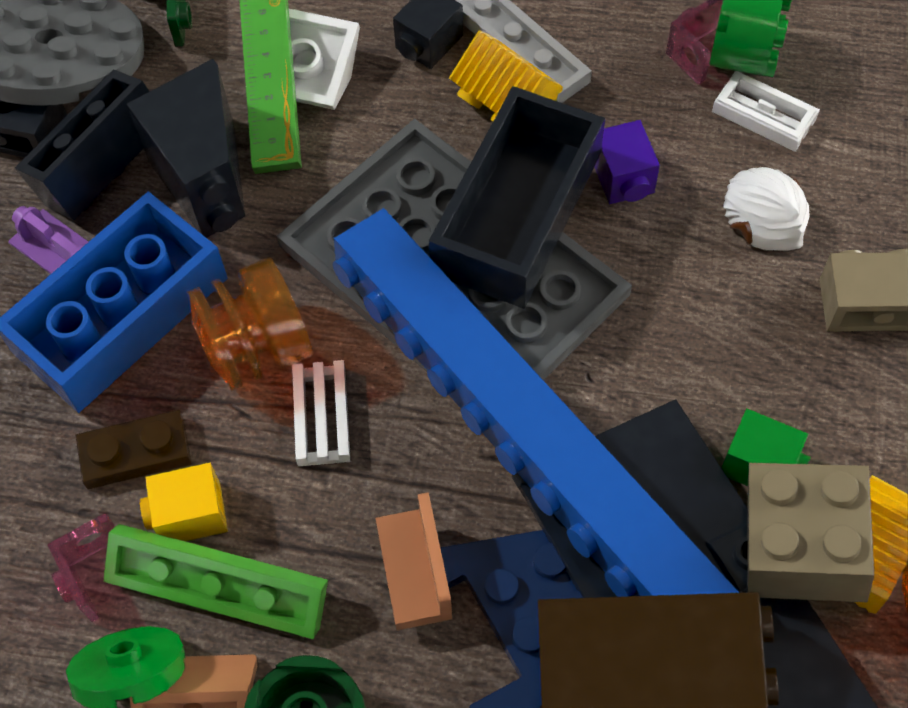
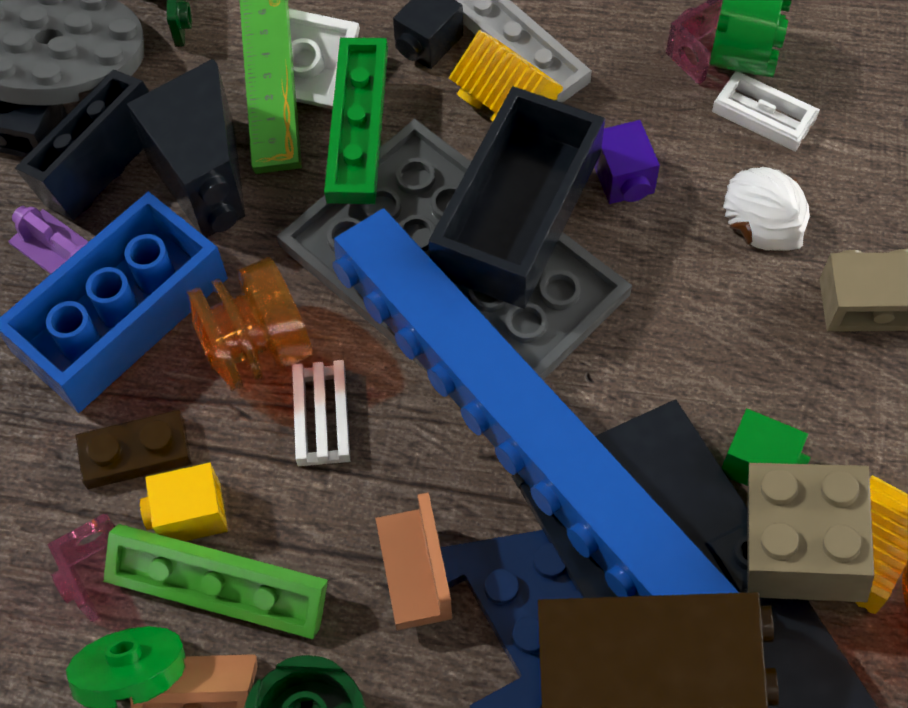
none -> green plate [324,37,388,204]

